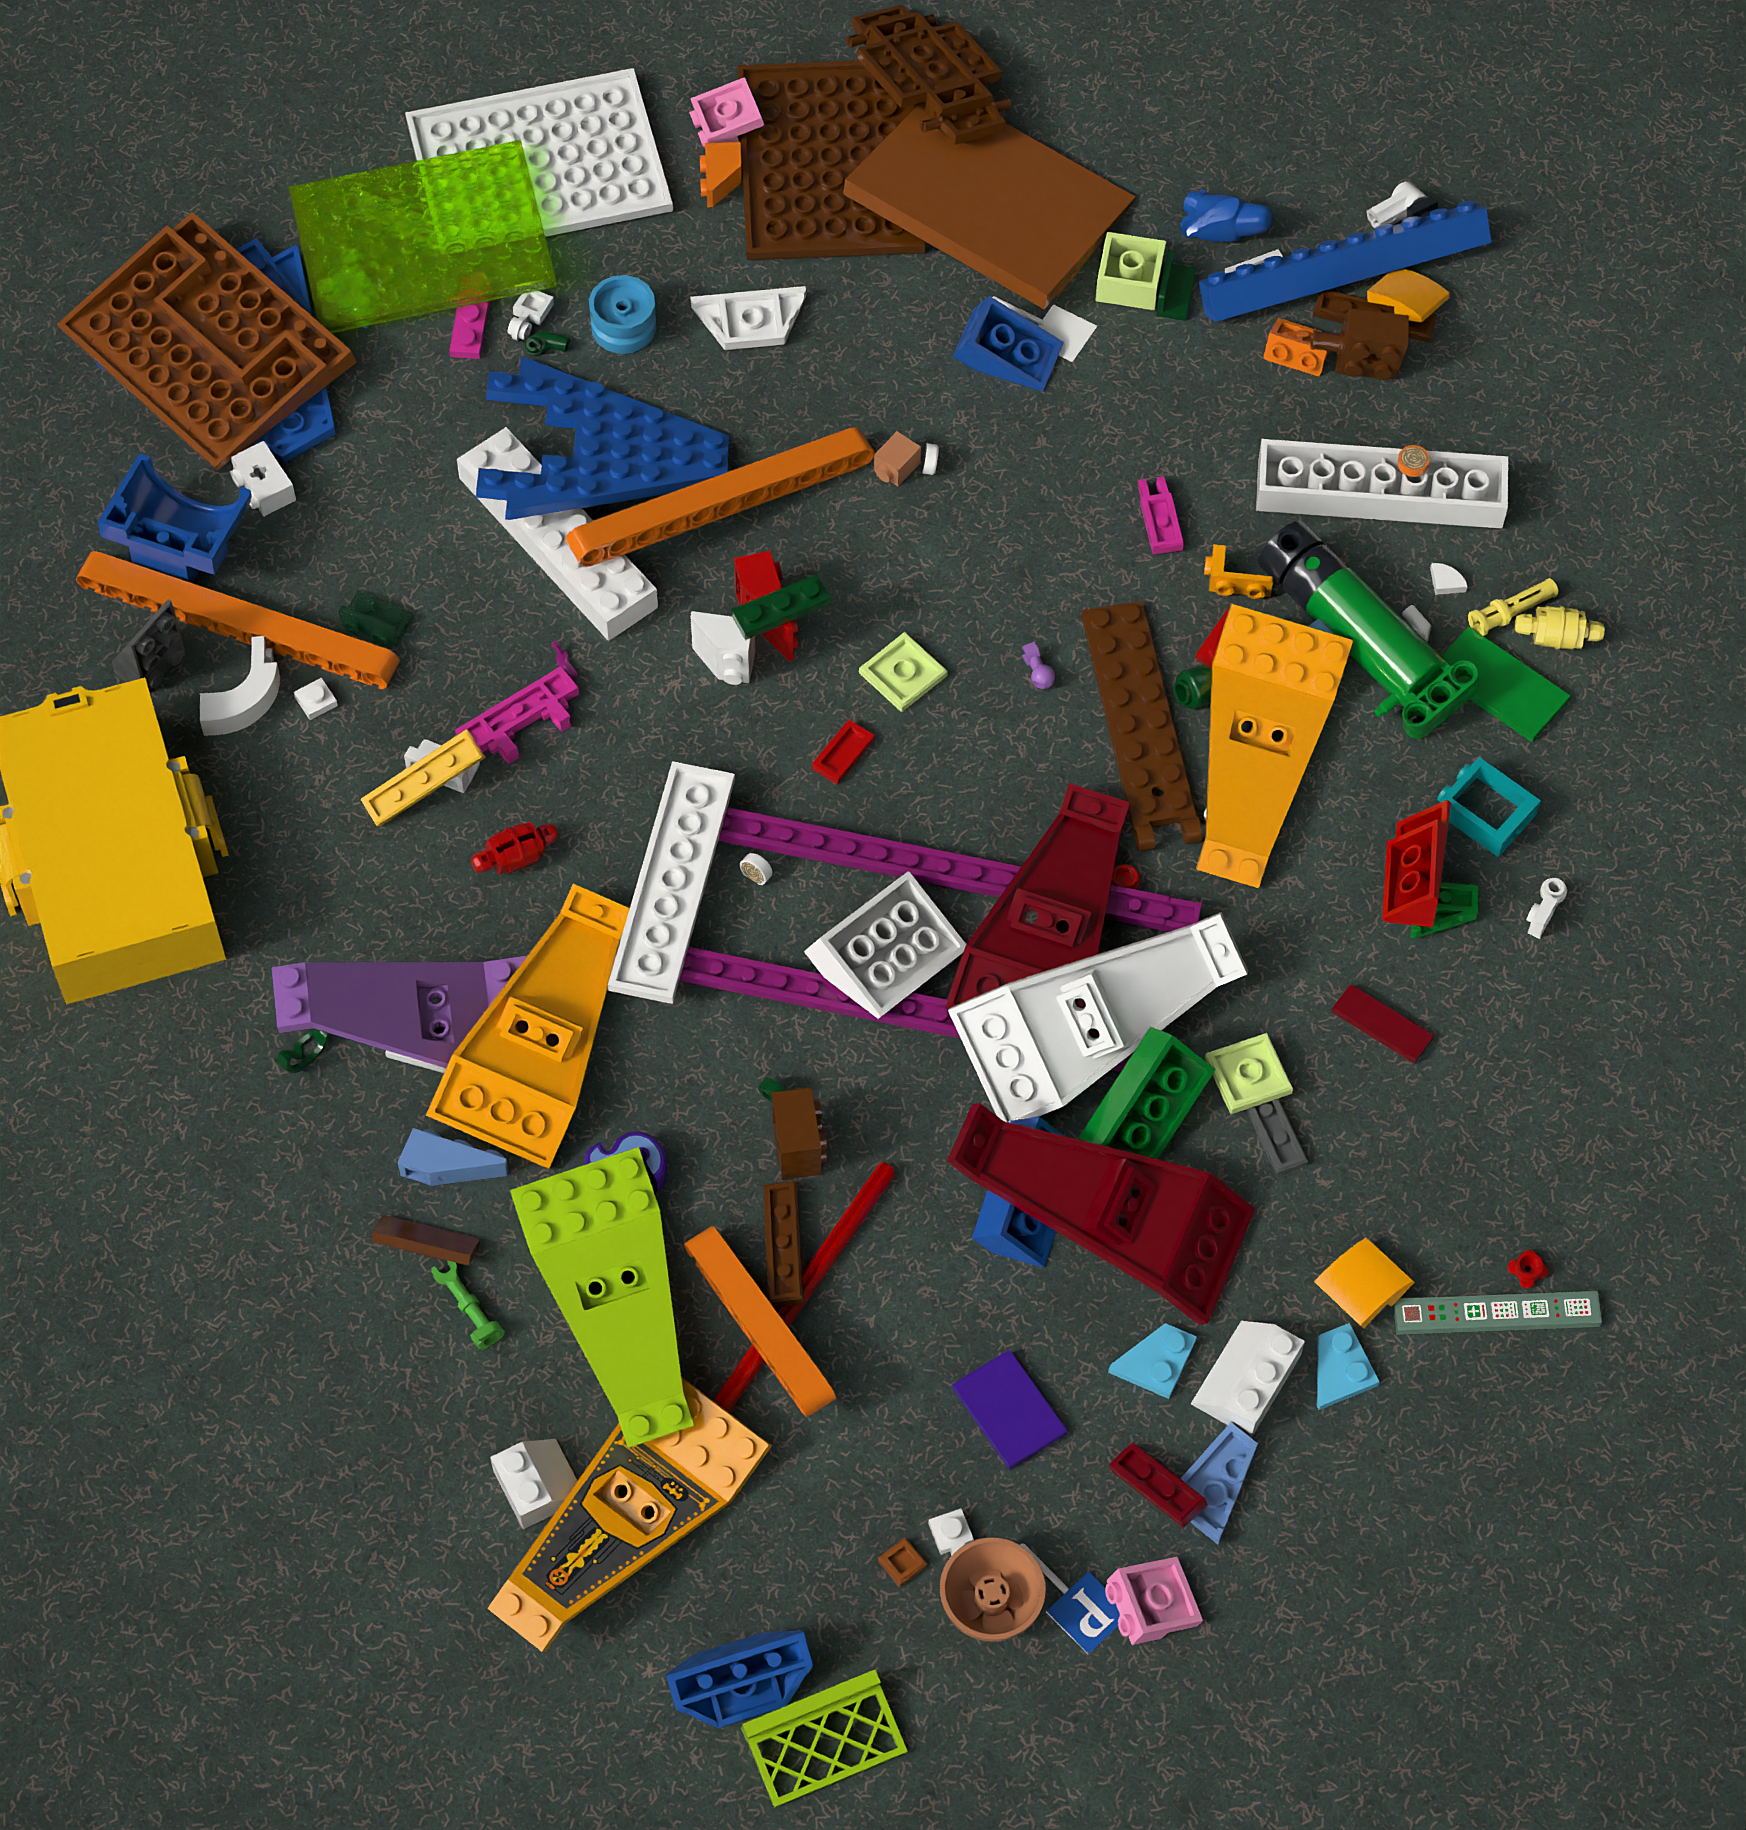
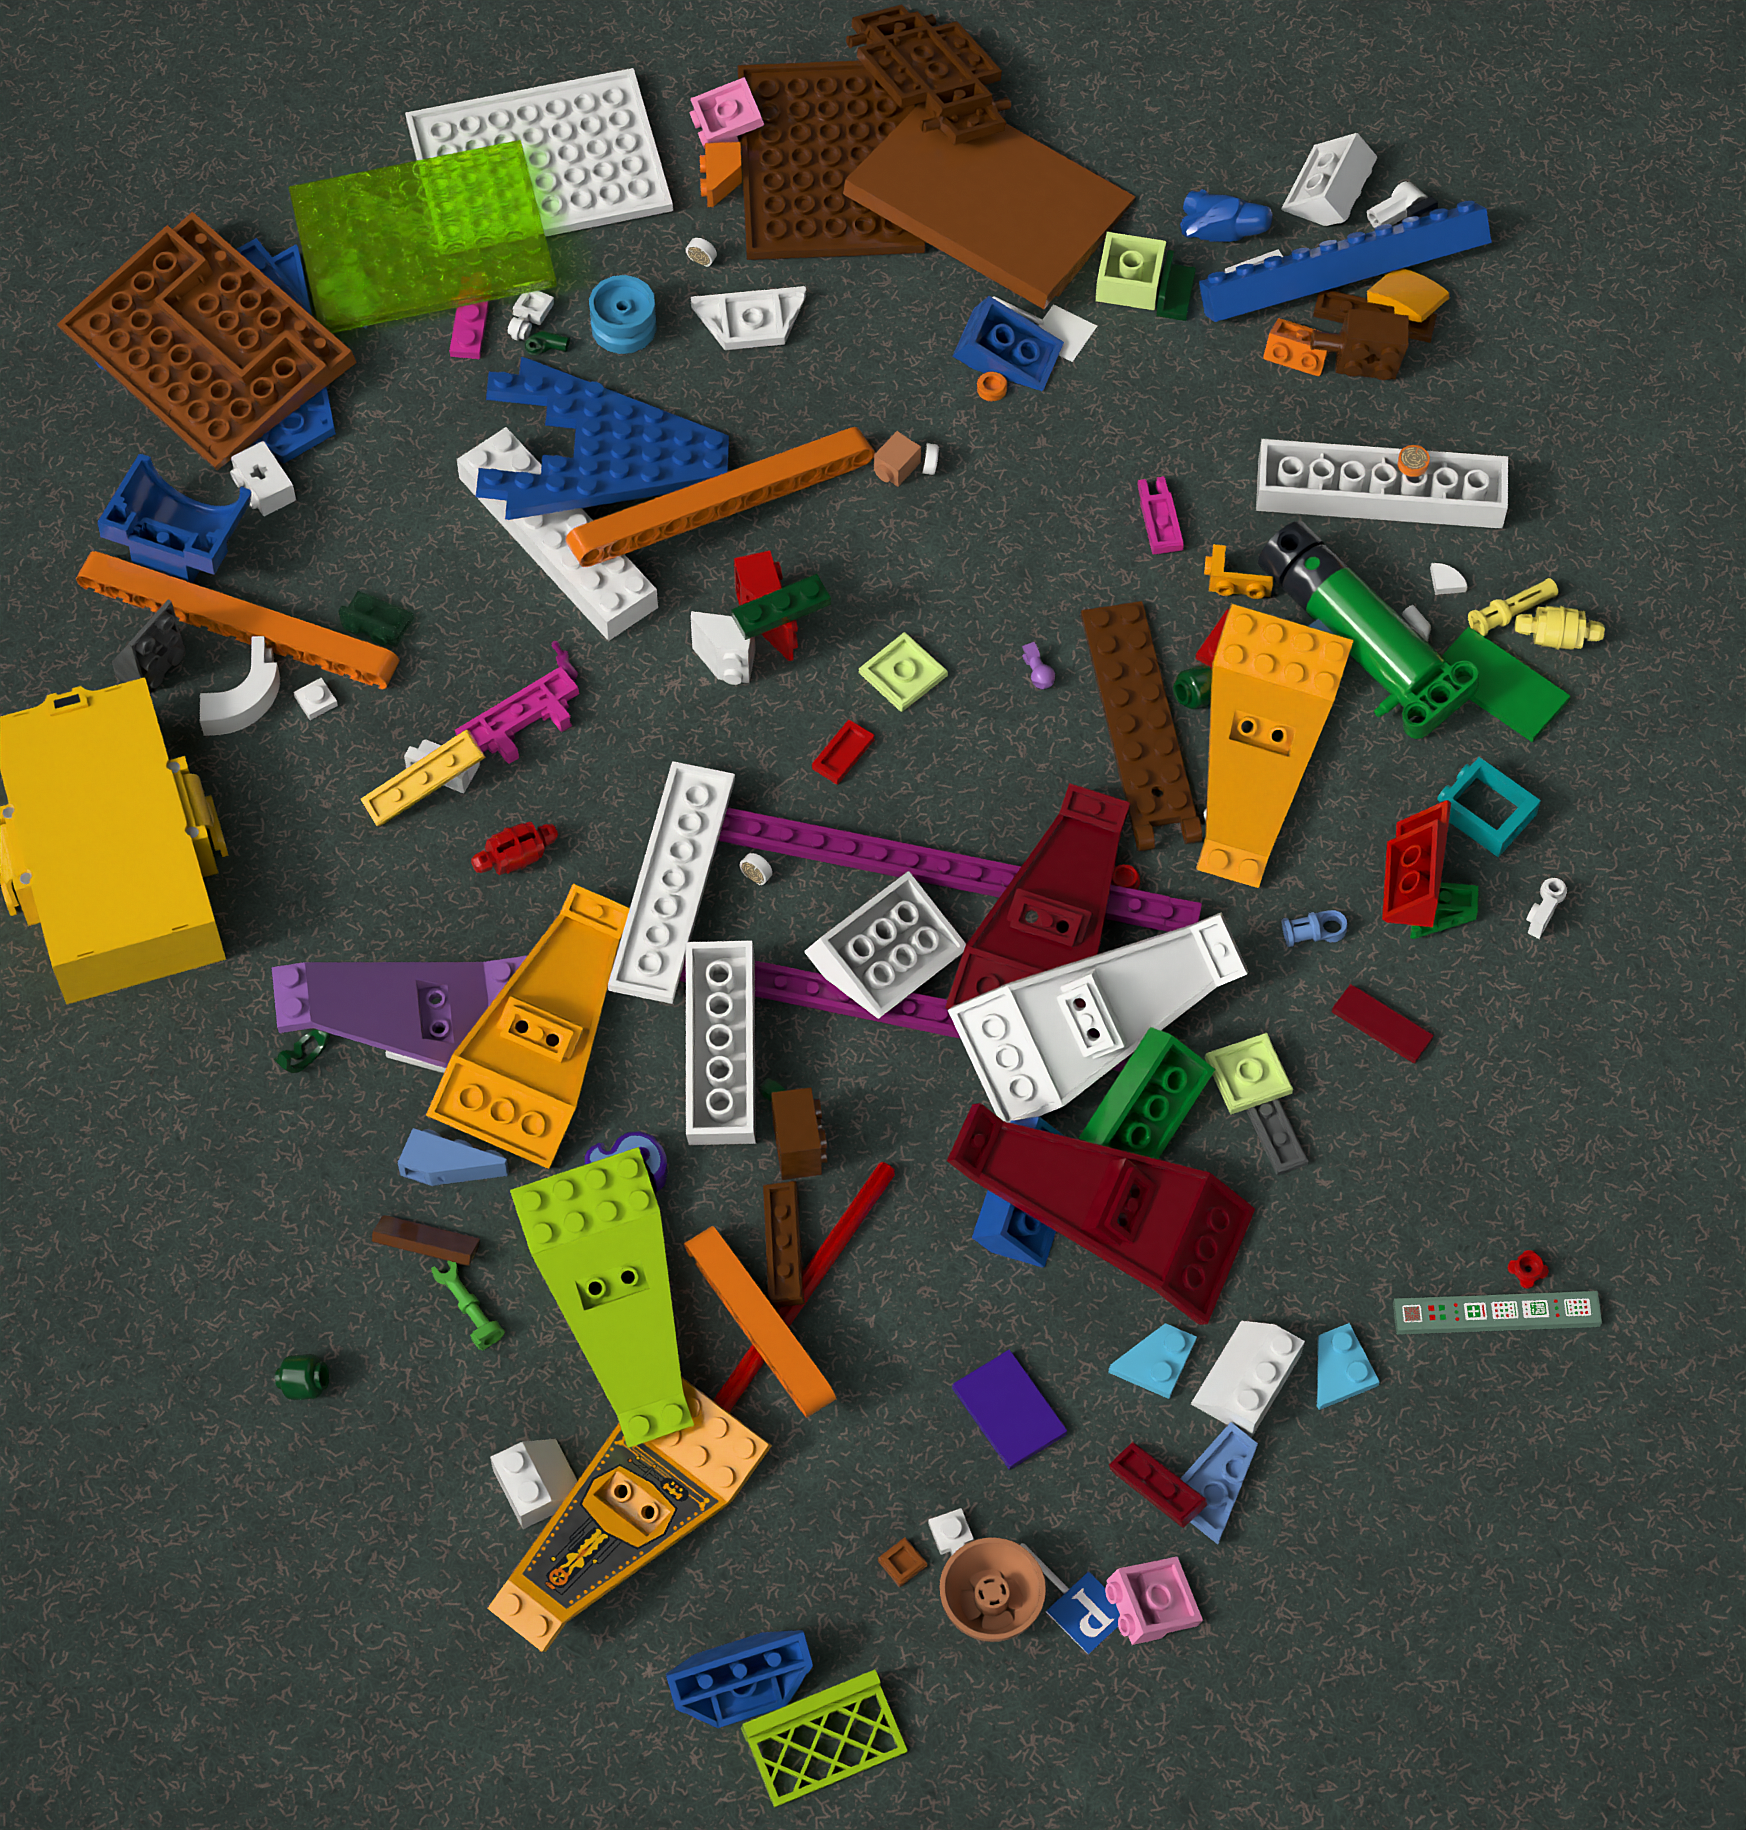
light orange slope [1314,1238,1415,1329] -> none
none -> dark green head [275,1354,329,1400]
none -> tile [686,238,717,267]
none -> white brick [686,941,756,1145]
none -> orange tile [977,372,1007,401]
none -> white slope [1281,133,1377,226]
none -> medium blue connector [1281,910,1347,947]

